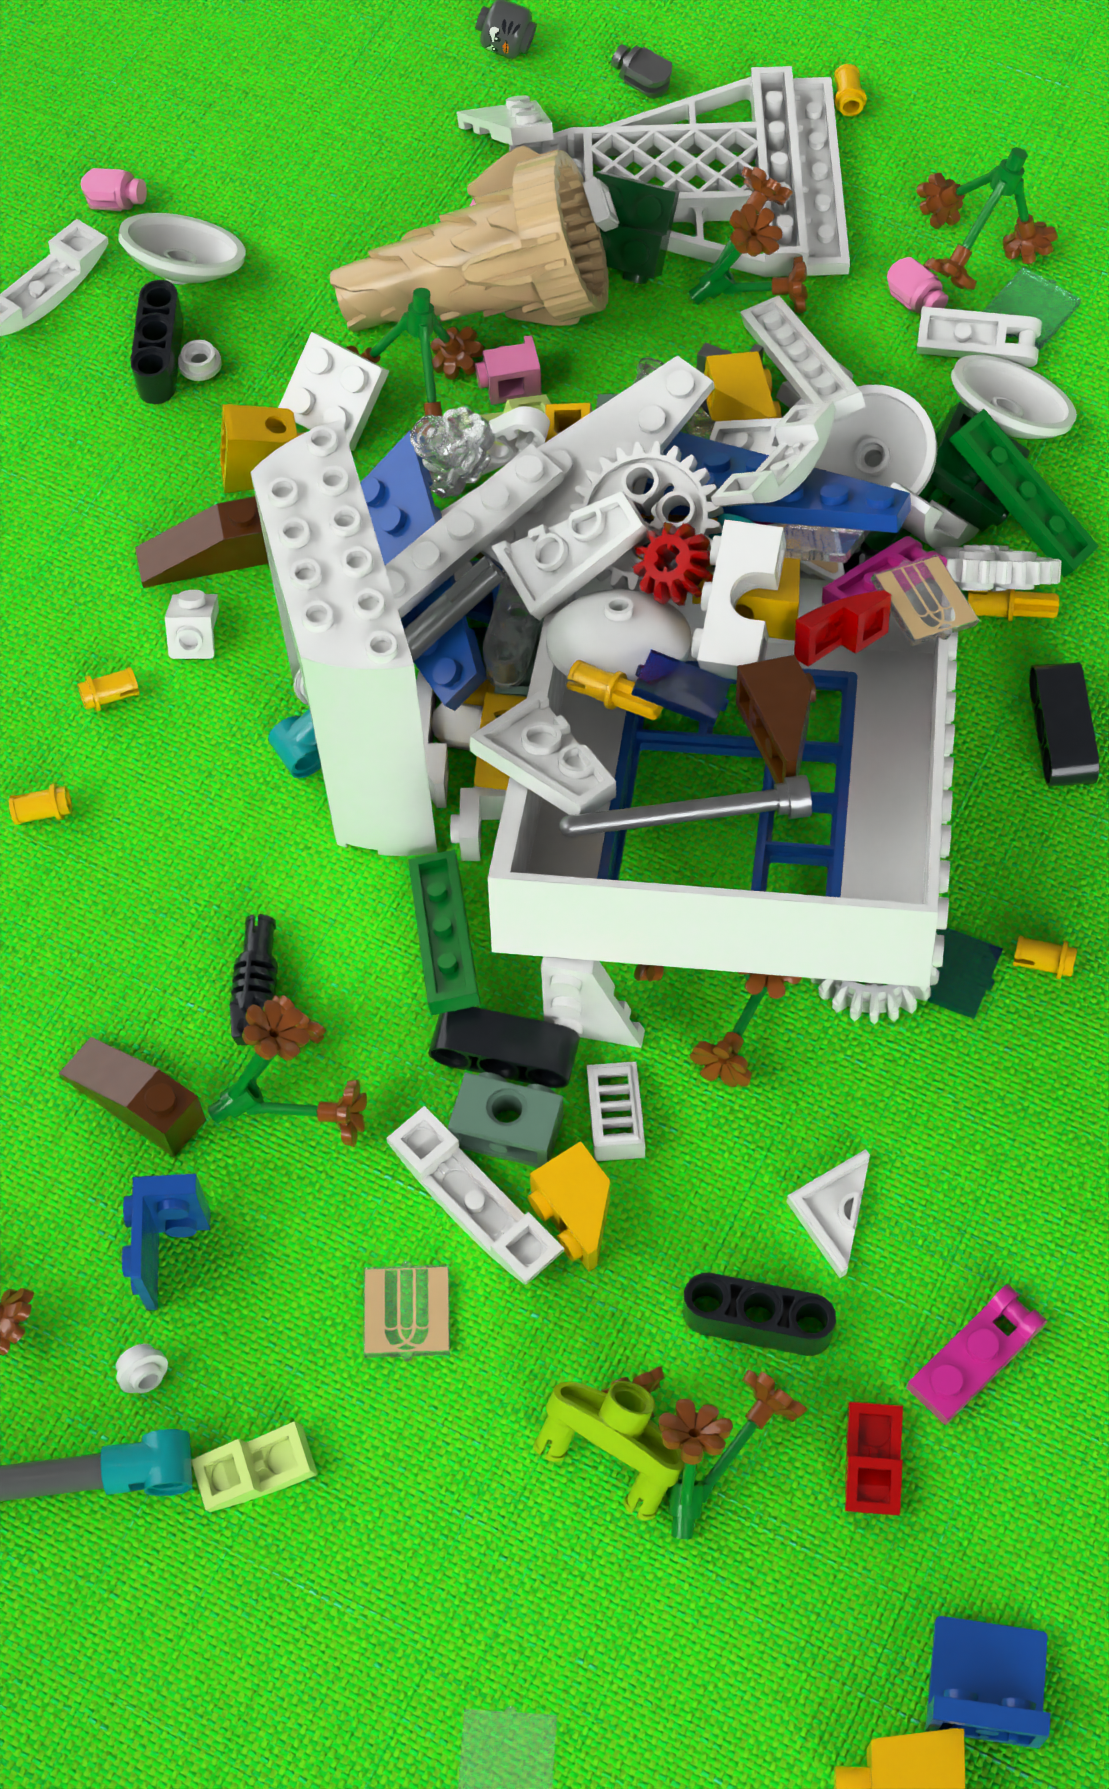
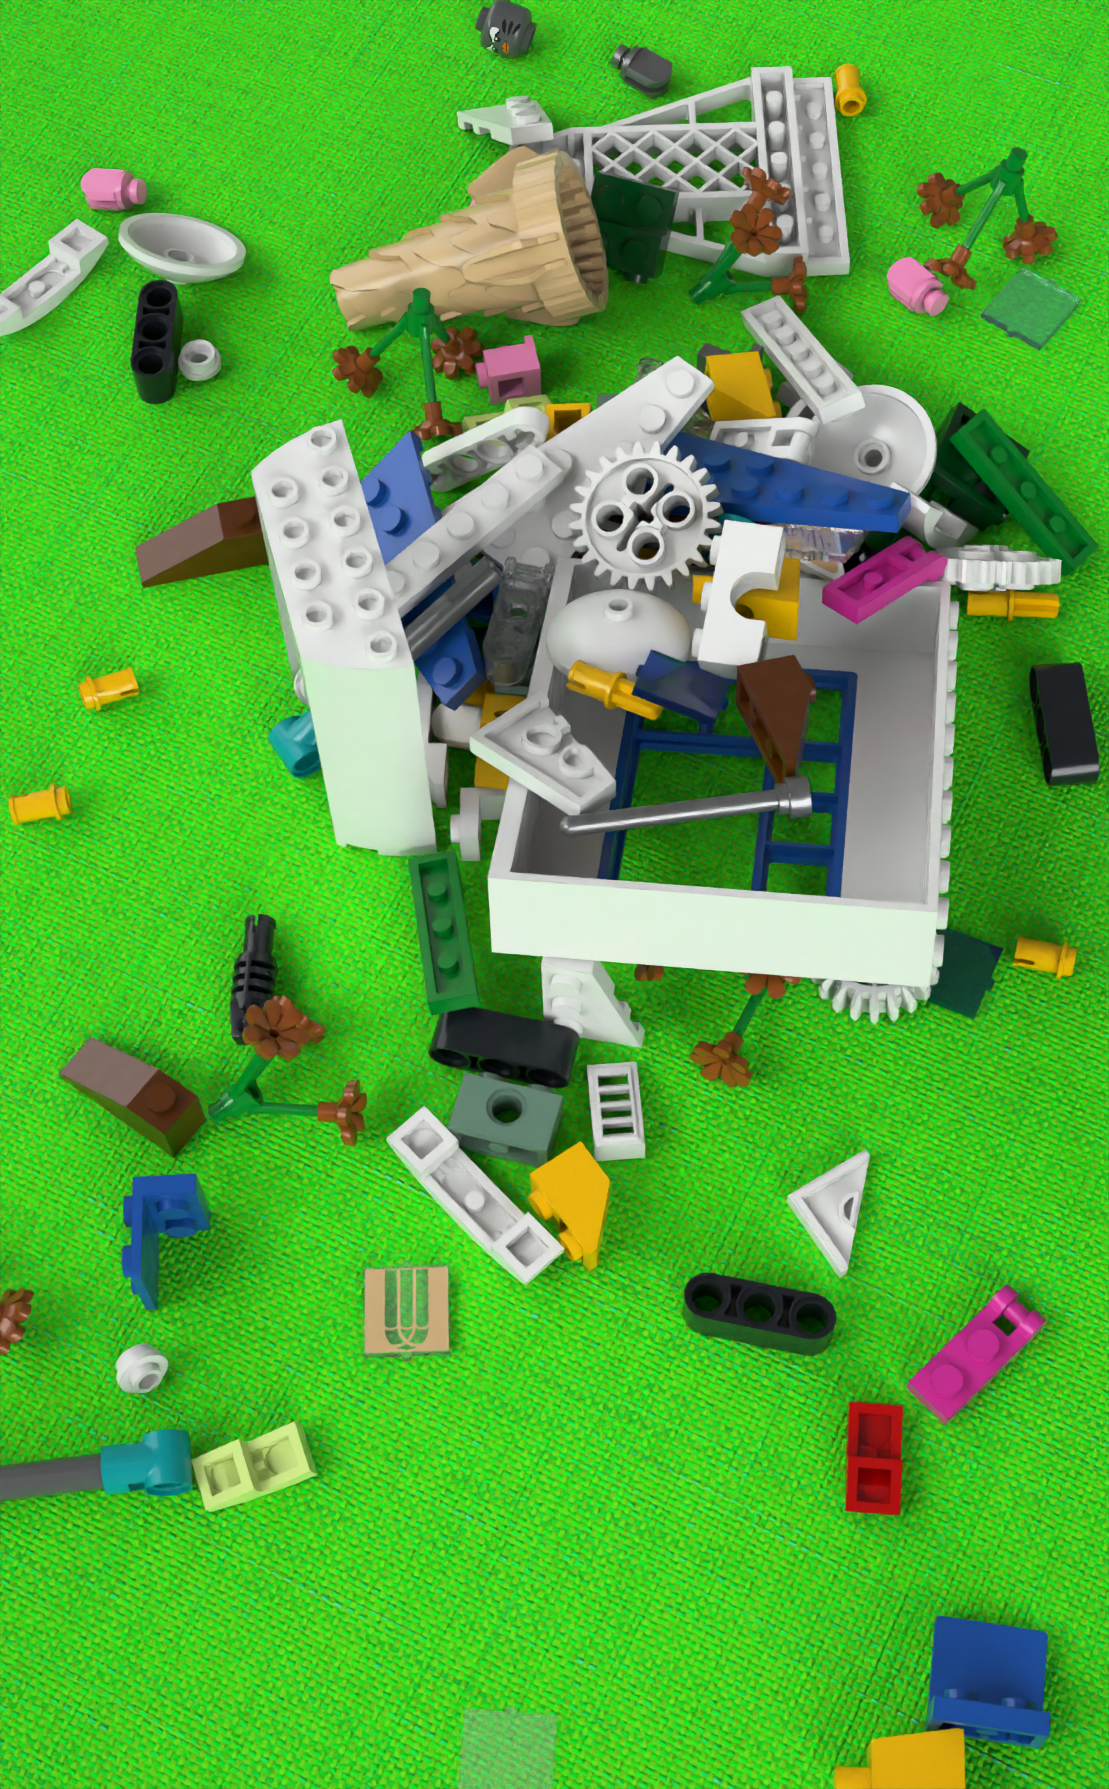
white bracket [165,590,219,659] -> none
yellow torso [220,404,306,493] -> none
white plate [278,332,389,451] -> none
clear plant [410,406,495,498] -> none
white wing [491,491,650,621] -> none
lime connector [533,1381,685,1521] -> none
white tile [582,177,619,232] -> none
dark orange plant [601,1366,807,1539] -> none
red gear [632,522,714,606] -> none
white slope [711,402,836,507] -> none
red slope [794,590,892,667] -> none
piece [871,554,980,646] -> none
white plate [916,306,1042,367] -> none
white dish [951,355,1077,439] -> none

